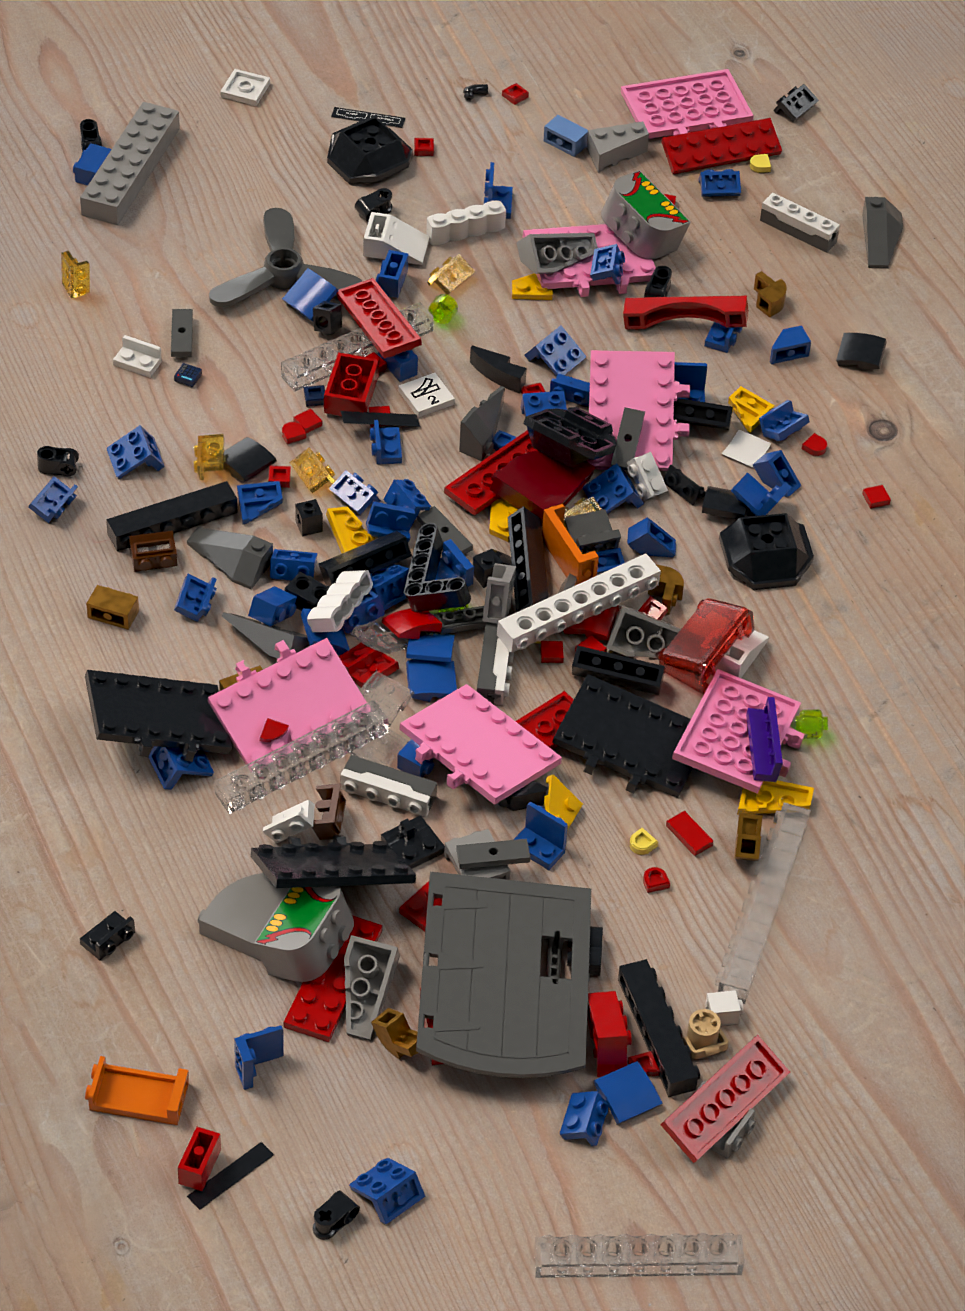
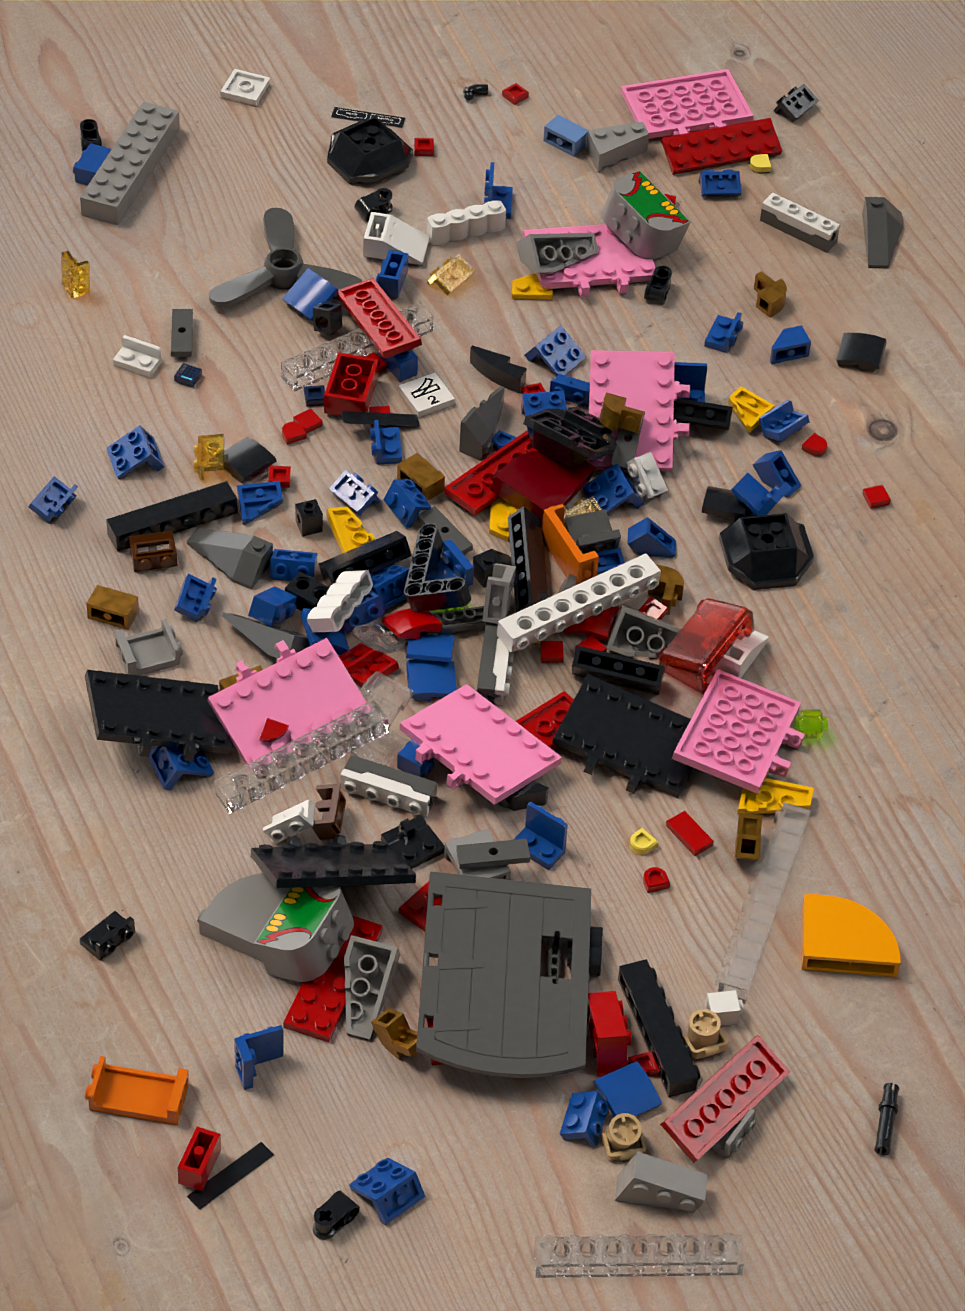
black piece [37,446,79,477] -> none
clear yellow bracket [289,447,336,494] -> none
blue bracket [366,501,415,542] -> none
clear neon green head [428,294,458,324] -> none
yellow wing [544,774,583,830] -> none
blue bracket [590,244,625,285] -> none
red arch [623,295,749,329] -> none
black hinge [664,465,706,505] -> none
white sticker [722,430,771,468] -> none
dark purple fence [746,697,783,782] -> none
none -> light grey panel [114,619,183,676]
none -> pearl gold brick [397,453,445,501]
none -> pearl gold brick [599,392,644,433]
none -> tan piece [602,1113,646,1161]
none -> light grey wedge [615,1151,708,1212]
none -> light orange brick [801,893,901,977]
none -> black pin [874,1083,900,1155]

